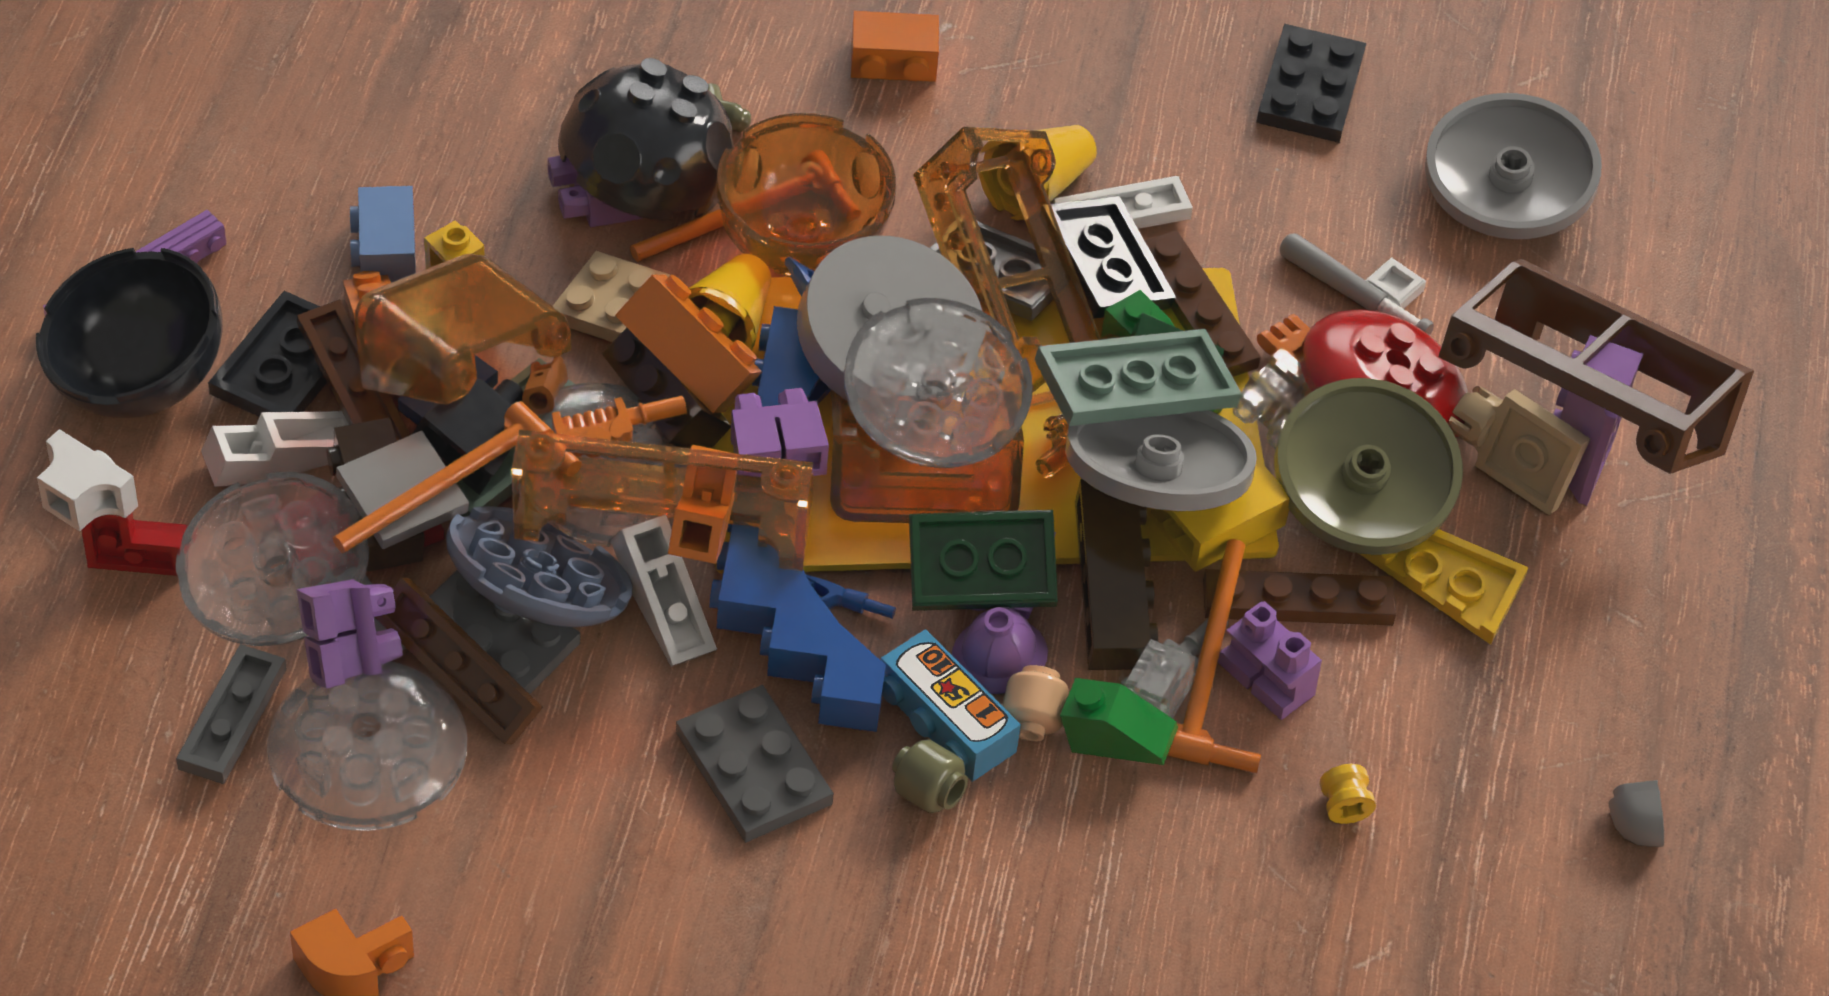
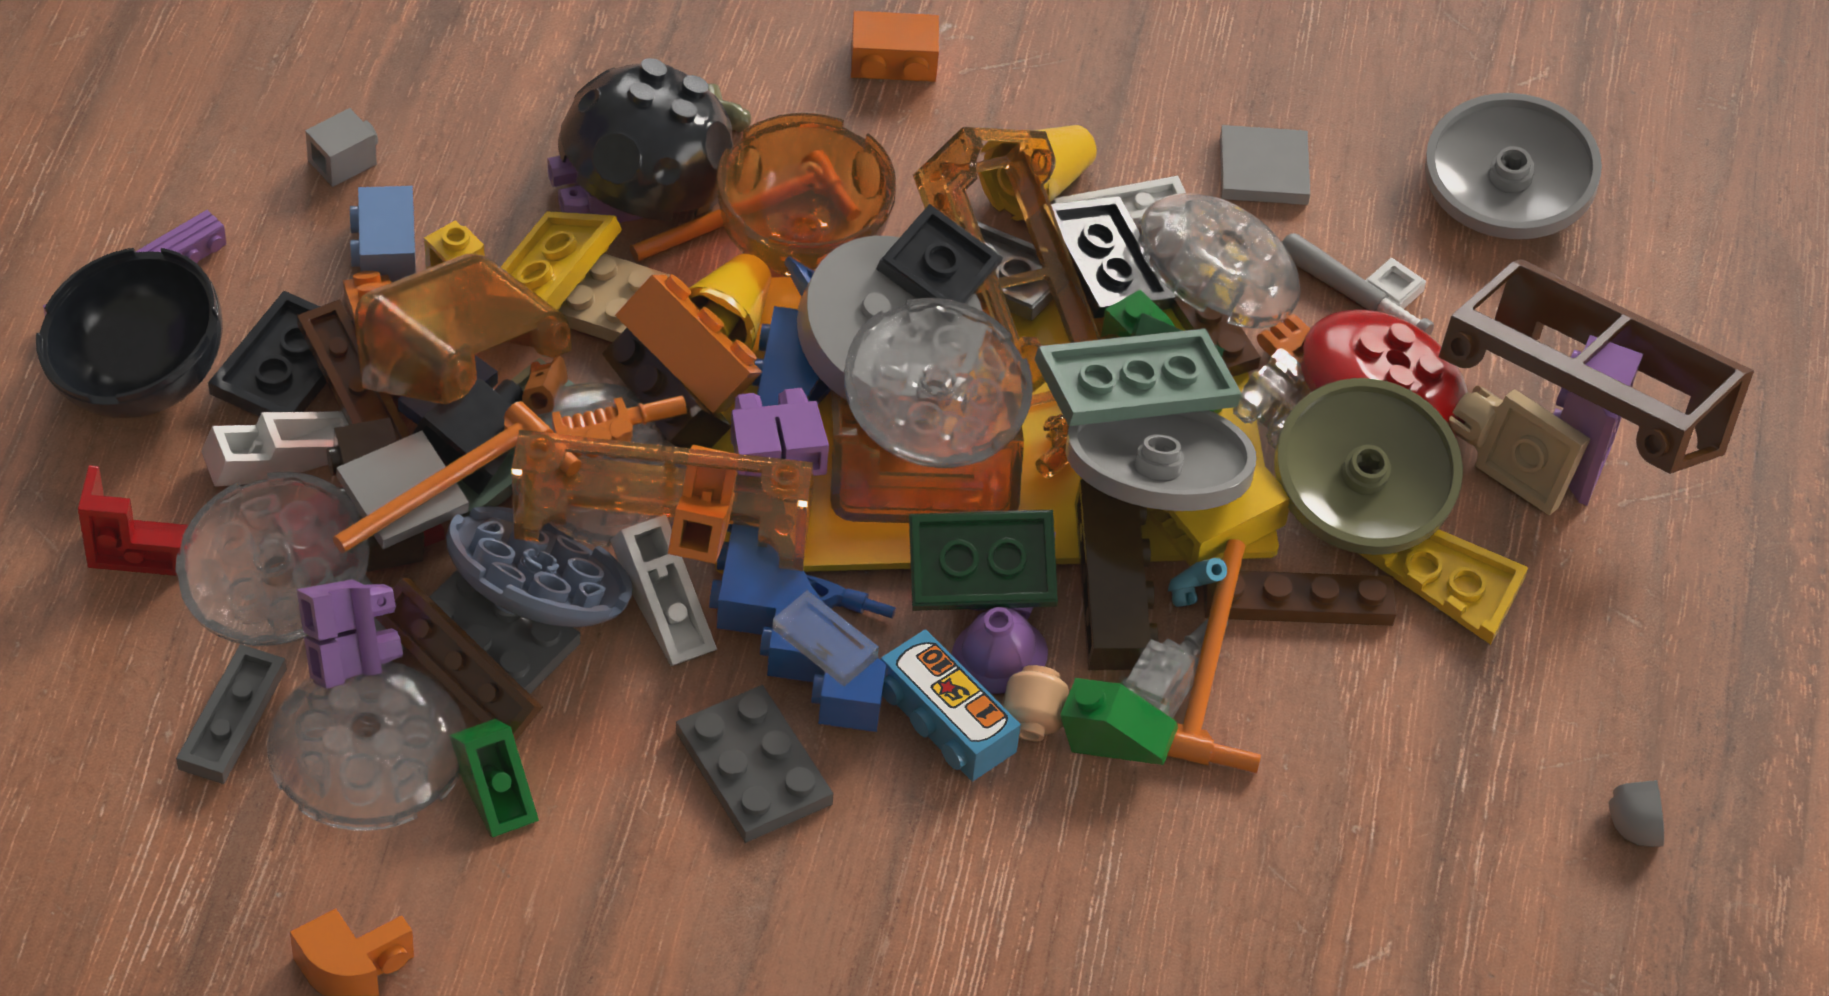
white brick [37,429,138,531] -> none
olive head [892,739,968,813] -> none
medium lavender hips [1218,601,1322,720] -> none
black plate [1256,23,1366,143] -> none
yellow wheel [1319,764,1376,824] -> none
none -> light grey brick [305,108,378,187]
none -> green slope [449,719,539,838]
none -> yellow plate [475,211,622,317]
none -> clear tile [773,590,879,687]
none -> black tile [876,204,1003,323]
none -> clear brick [1137,193,1301,329]
none -> medium azure arm [1168,558,1227,607]
none -> light grey tile [1220,125,1310,205]

